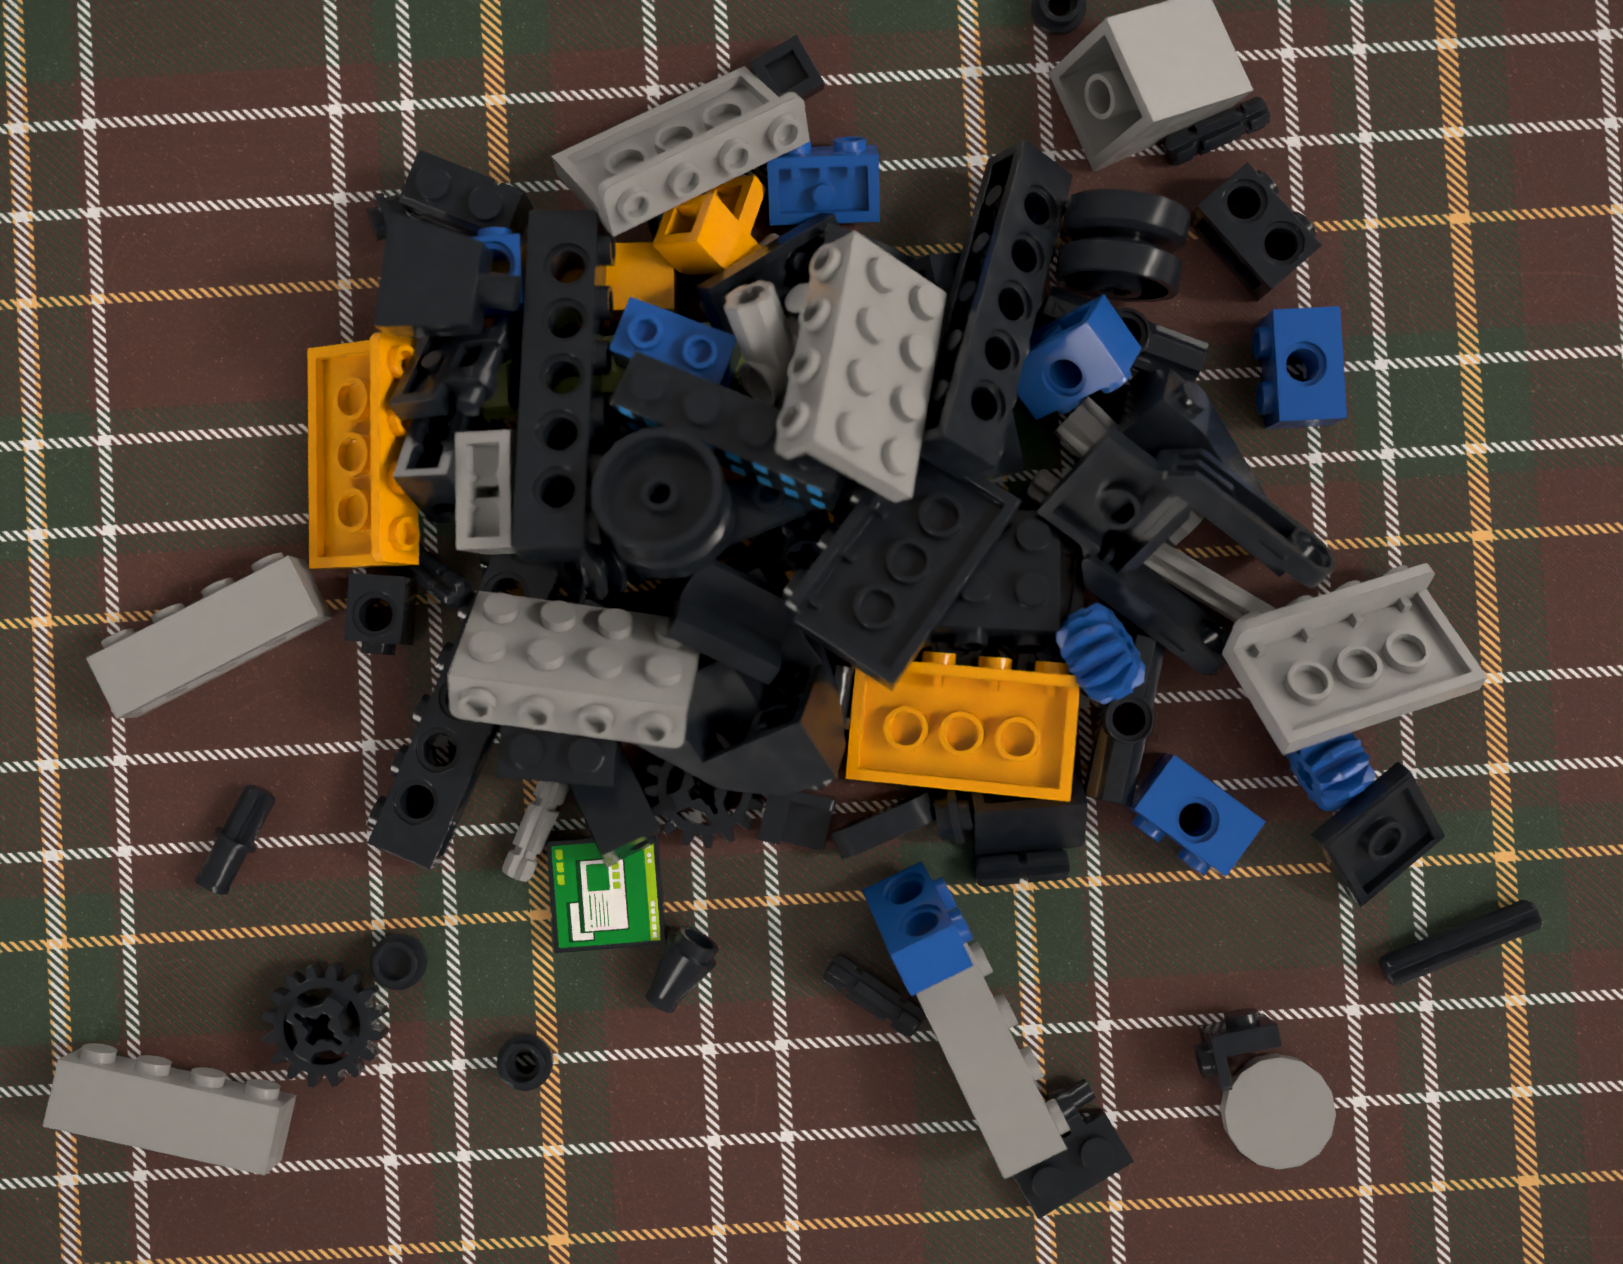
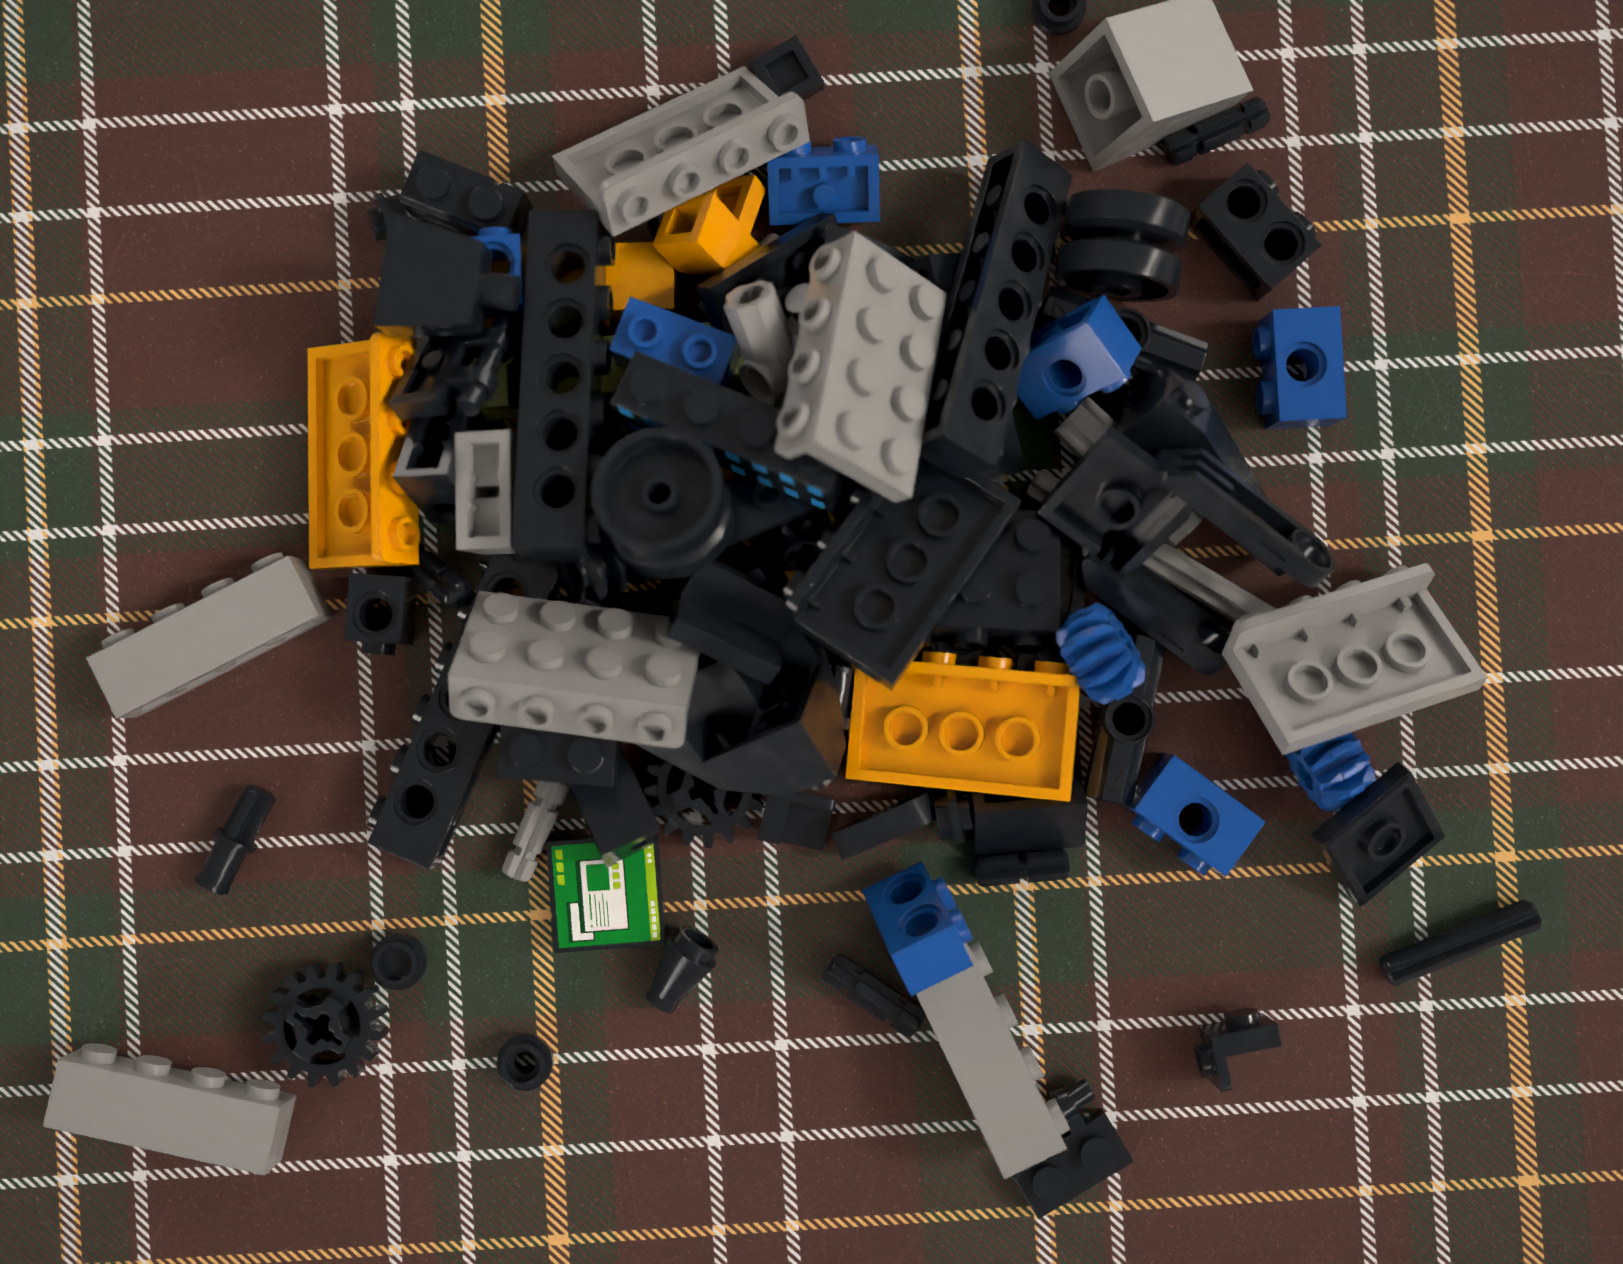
light grey tile [1220,1053,1336,1170] -> none

